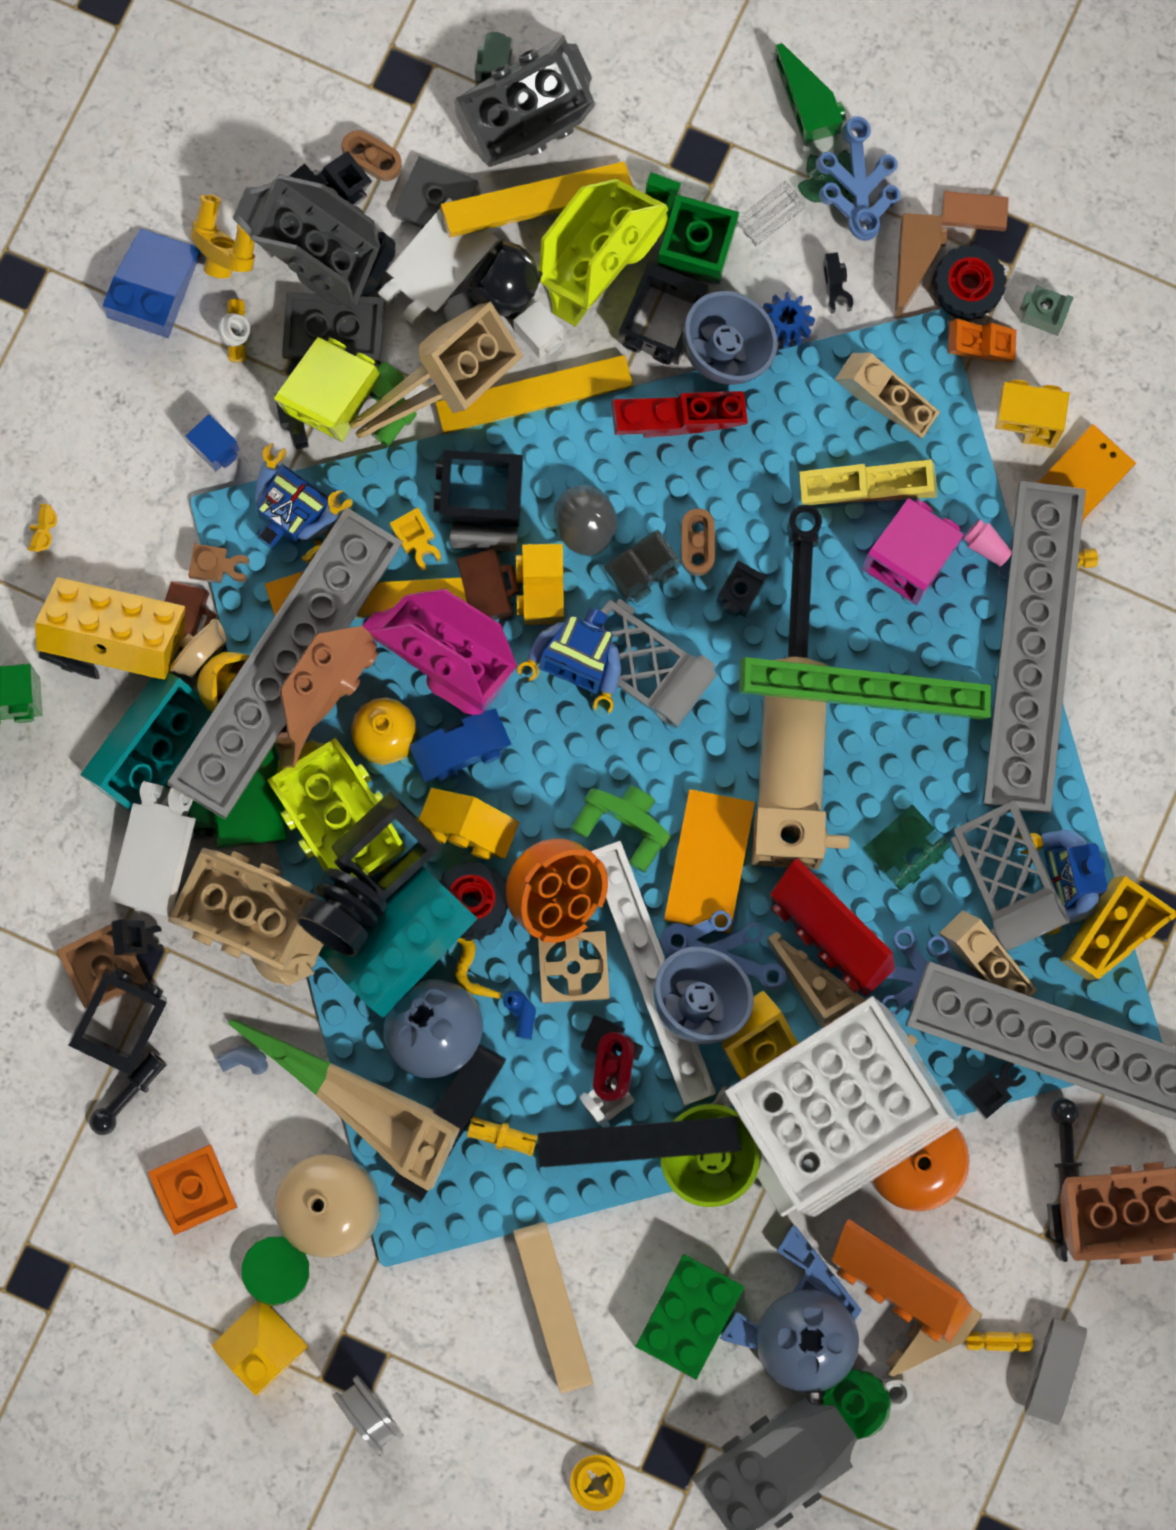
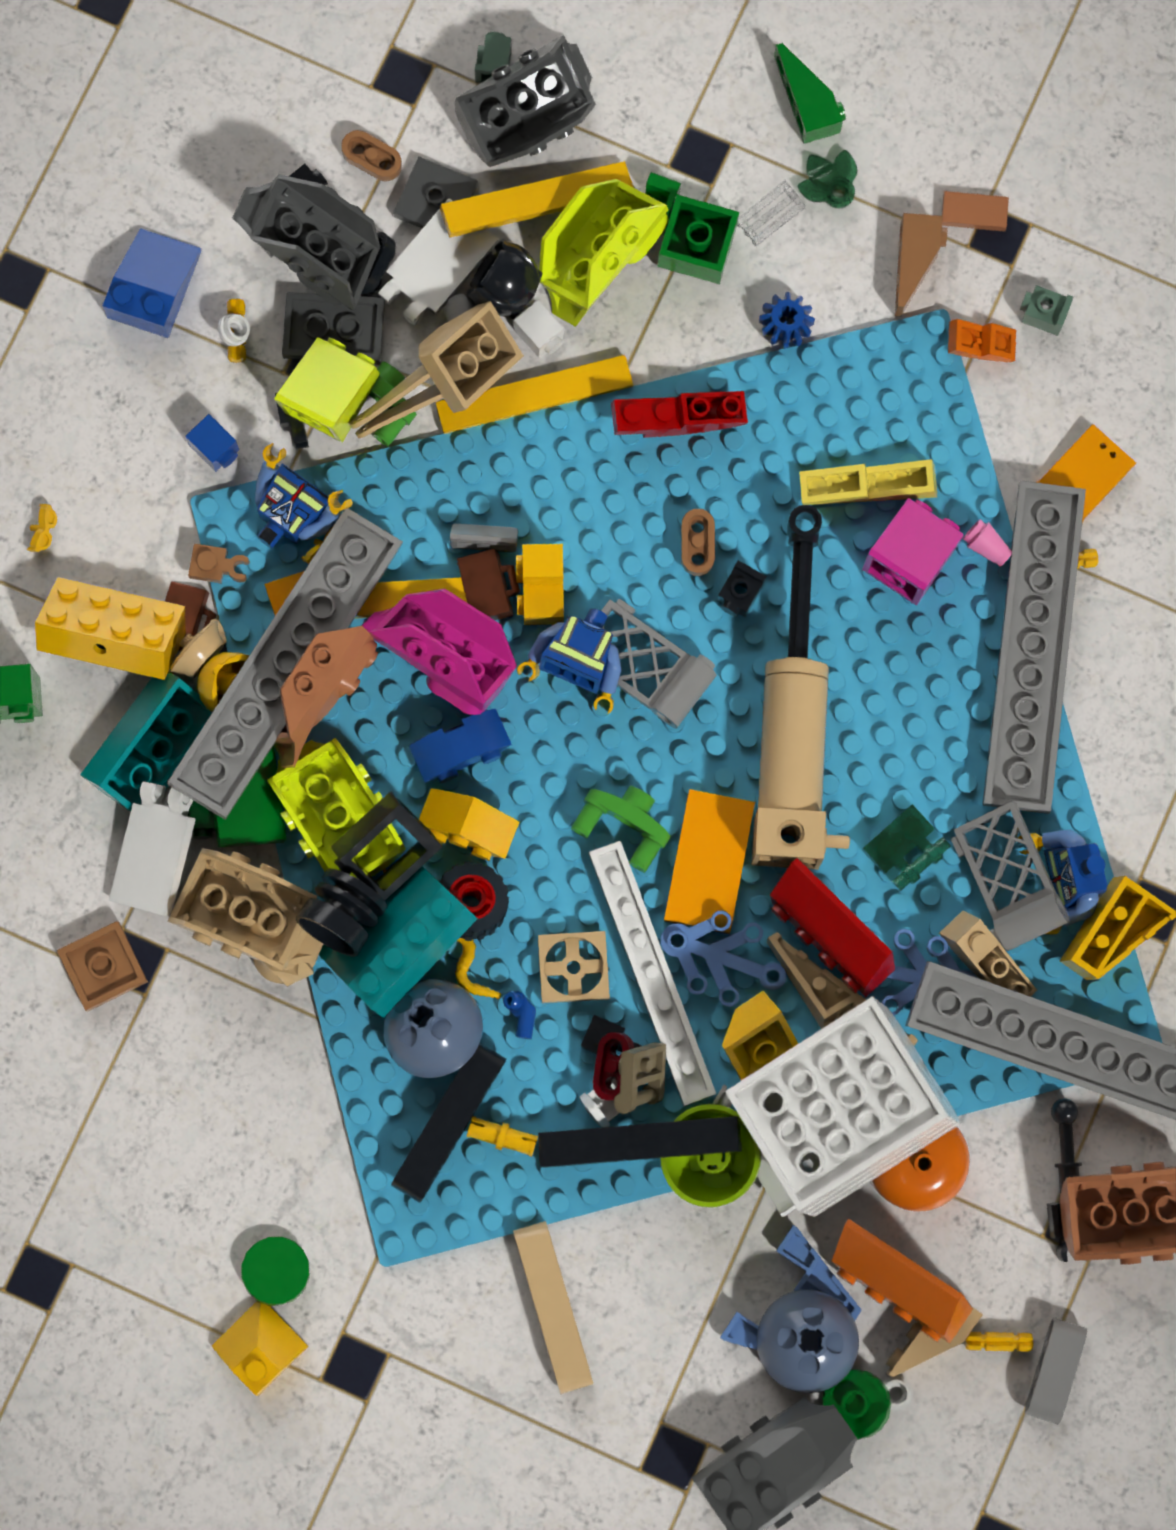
black piece [38,651,100,679] -> none
black window [68,967,167,1075] -> none
black pin [89,1052,167,1135] -> none
black plate [111,919,163,956] -> none
orange plate [147,1144,238,1236] -> none
yellow connector [191,194,255,279] -> none
sand blue arm [217,1045,268,1075] -> none
tan plate [228,1019,460,1191] -> none
tan cylinder [275,1154,380,1258] -> none
black brick [320,151,372,205] -> none
light grey wheel [332,1376,404,1456] -> none
yellow cylinder [351,697,418,766] -> none
yellow plate [389,508,441,571] -> none
black window [433,450,523,527] -> none
orange cylinder [506,838,608,943] -> none
dark grey piece [554,484,618,556] -> none
yellow gear [570,1455,625,1511] -> none
clear smoke brick [604,530,681,603] -> none
black window [618,262,709,365] -> none
green brick [634,1254,745,1380] -> none
sand blue piece [653,947,753,1044] -> none
sand blue piece [683,291,778,385] -> none
bright green plate [739,657,991,720] -> none
medium blue plant [816,116,901,241] -> none
black plate [823,252,853,314] -> none
tan slope [835,352,940,438] -> none
black wheel [932,245,1007,321] -> none
black plate [963,1062,1027,1120] -> none
yellow brick [994,380,1070,448] -> none
none -> dark tan plate [614,1042,666,1114]

